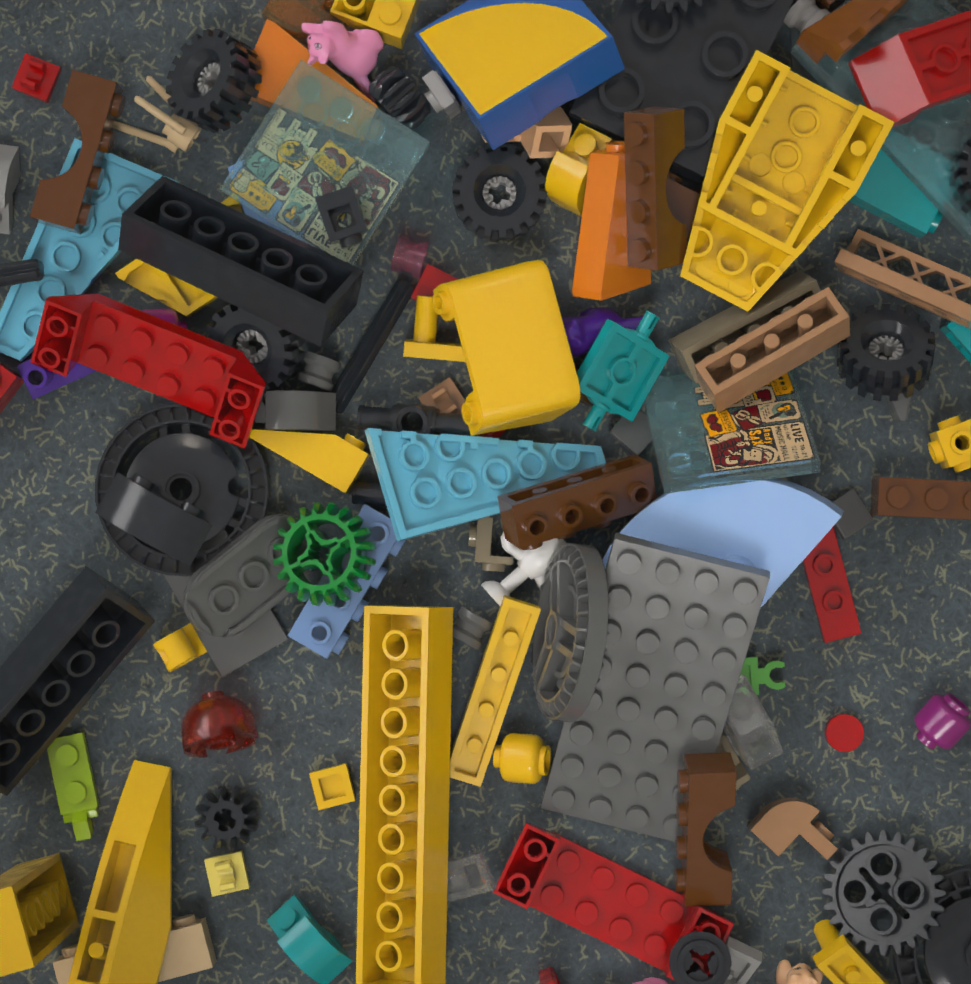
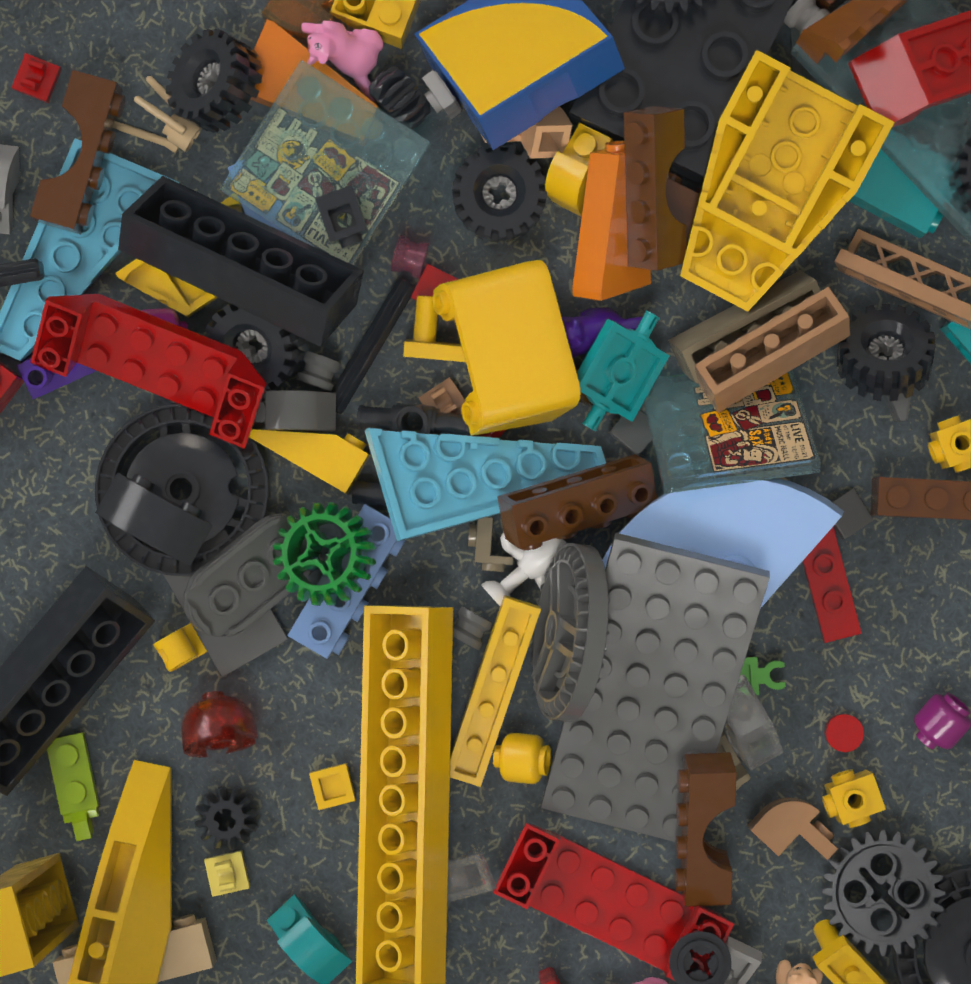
none -> yellow brick [822,769,886,828]

